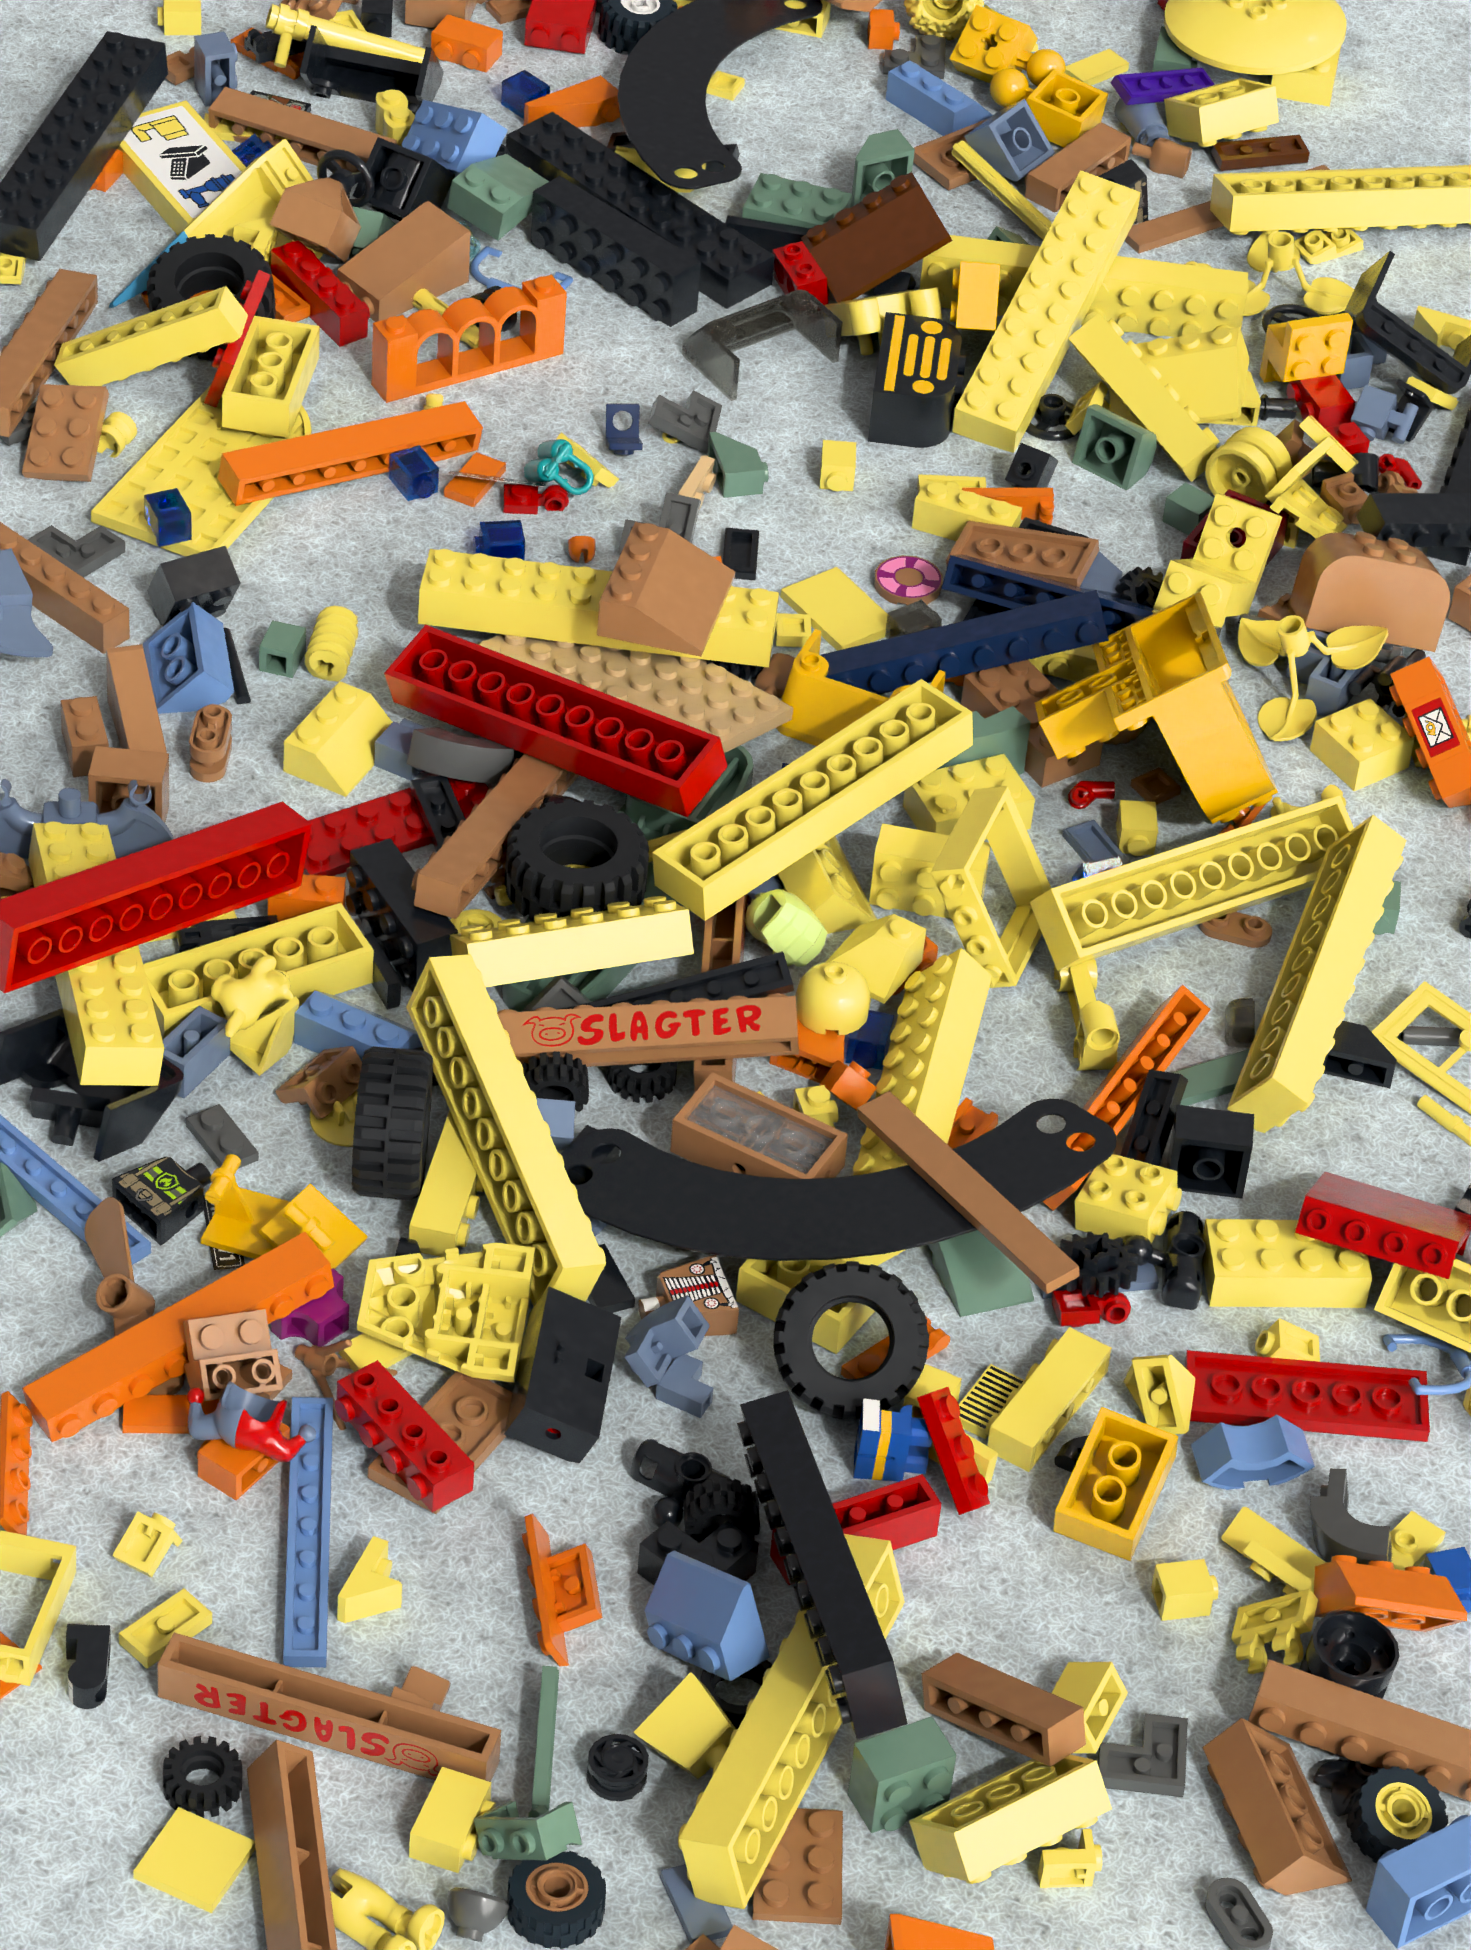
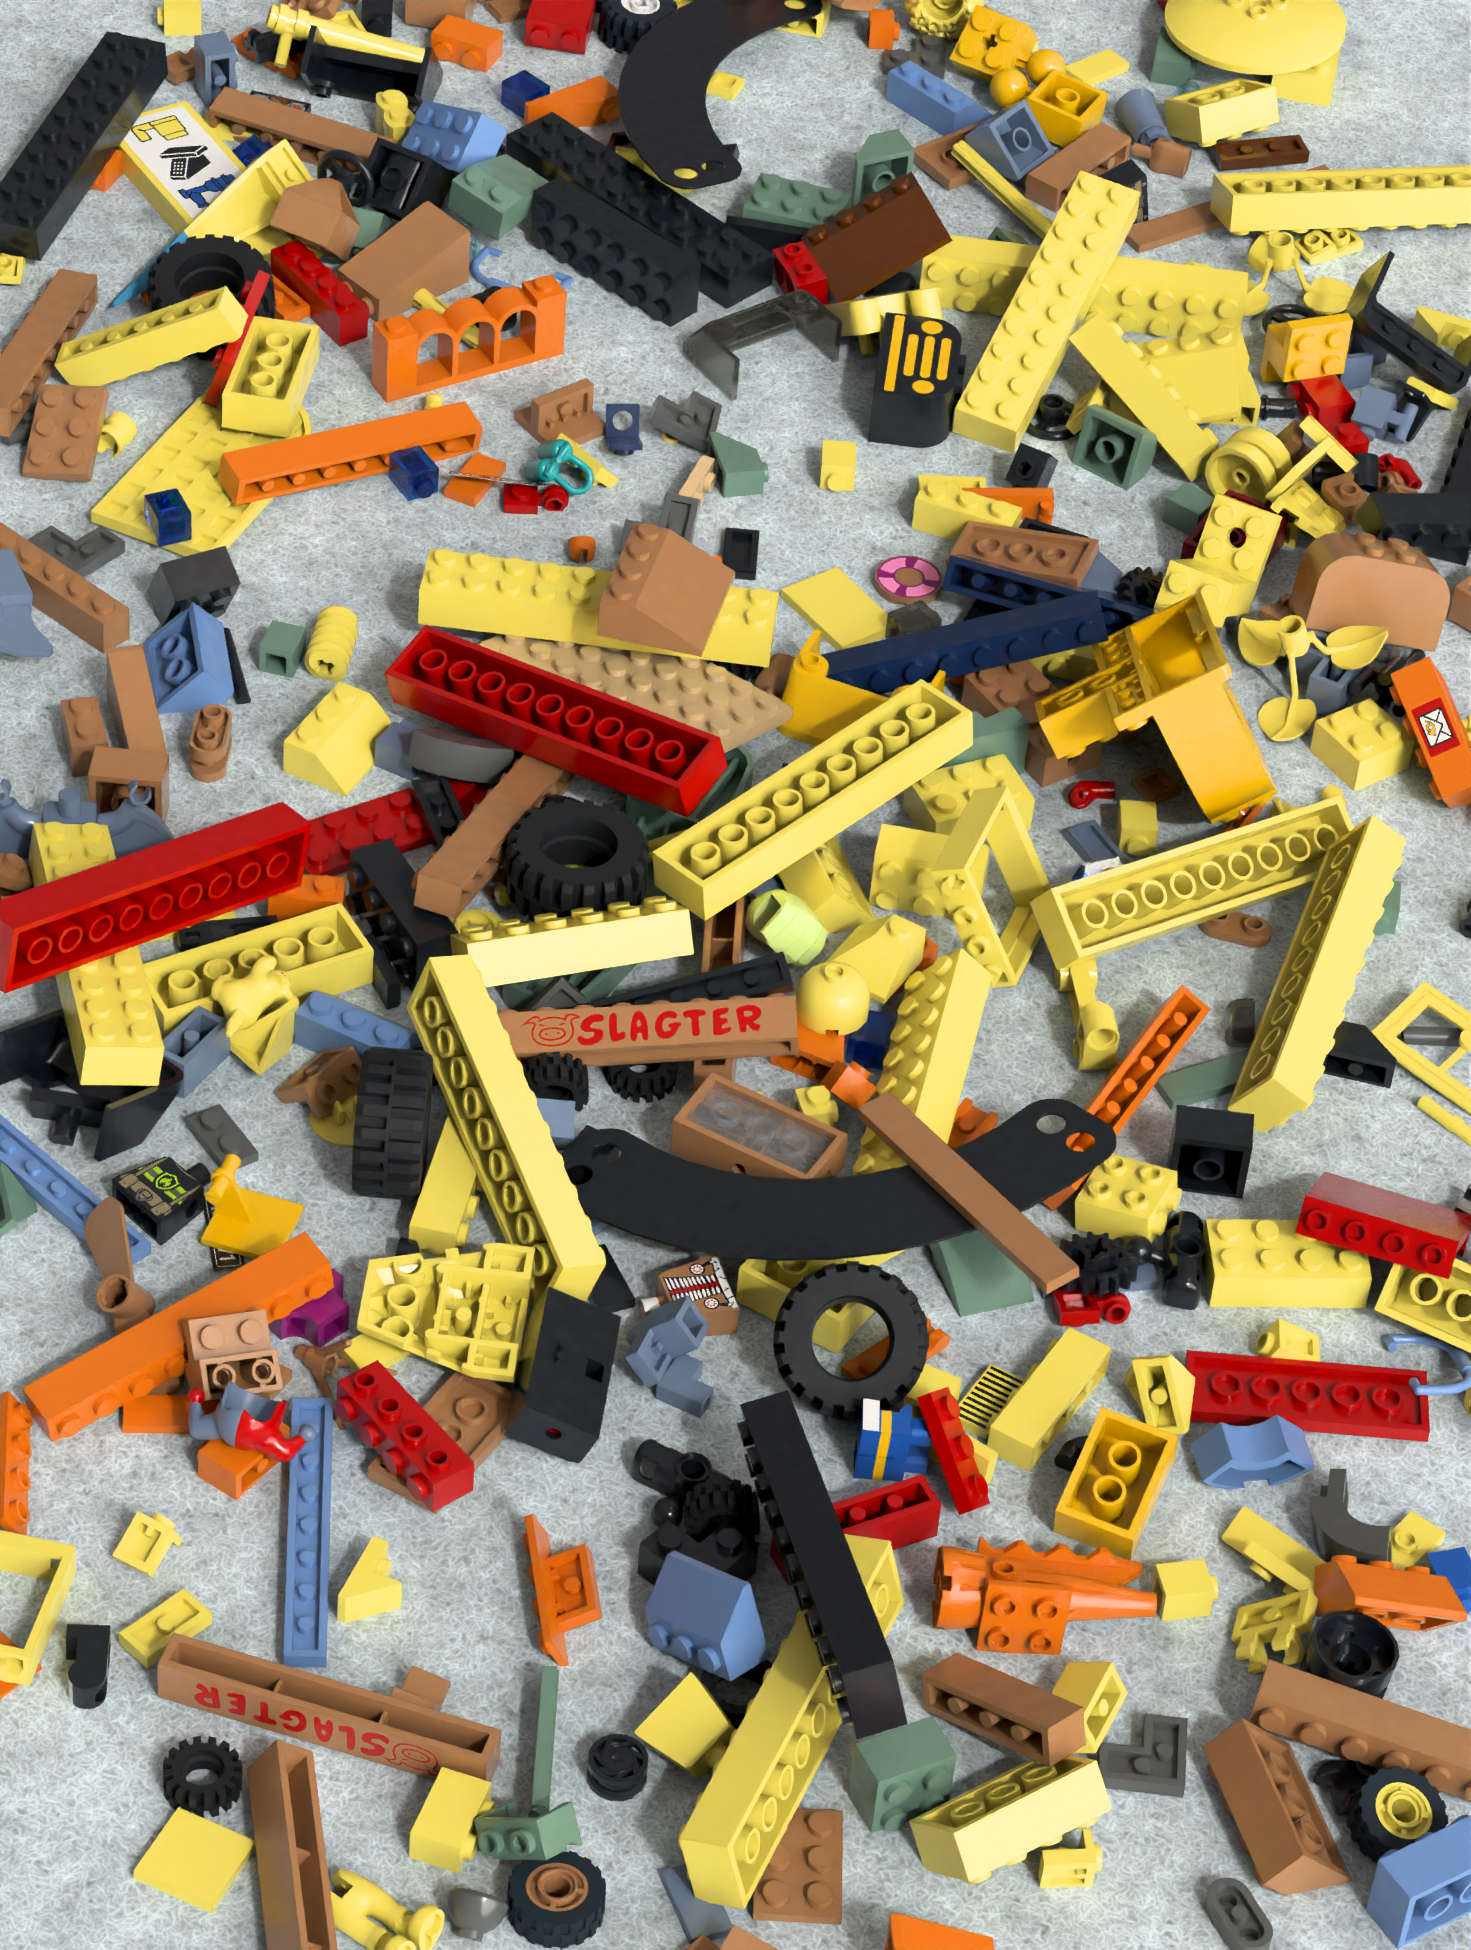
light yellow slope [233,216,278,263] -> none
yellow plate [258,1184,368,1269] -> none
clear blue brick [473,520,525,560] -> none
light yellow plate [775,613,812,647] -> none
yellow brick [950,261,1001,332] -> none
dark purple tile [1110,68,1215,105] -> none
black hinge [1120,1069,1188,1166] -> none
none -> medium nougat bracket [514,378,606,445]
none -> orange piece [932,1537,1157,1655]

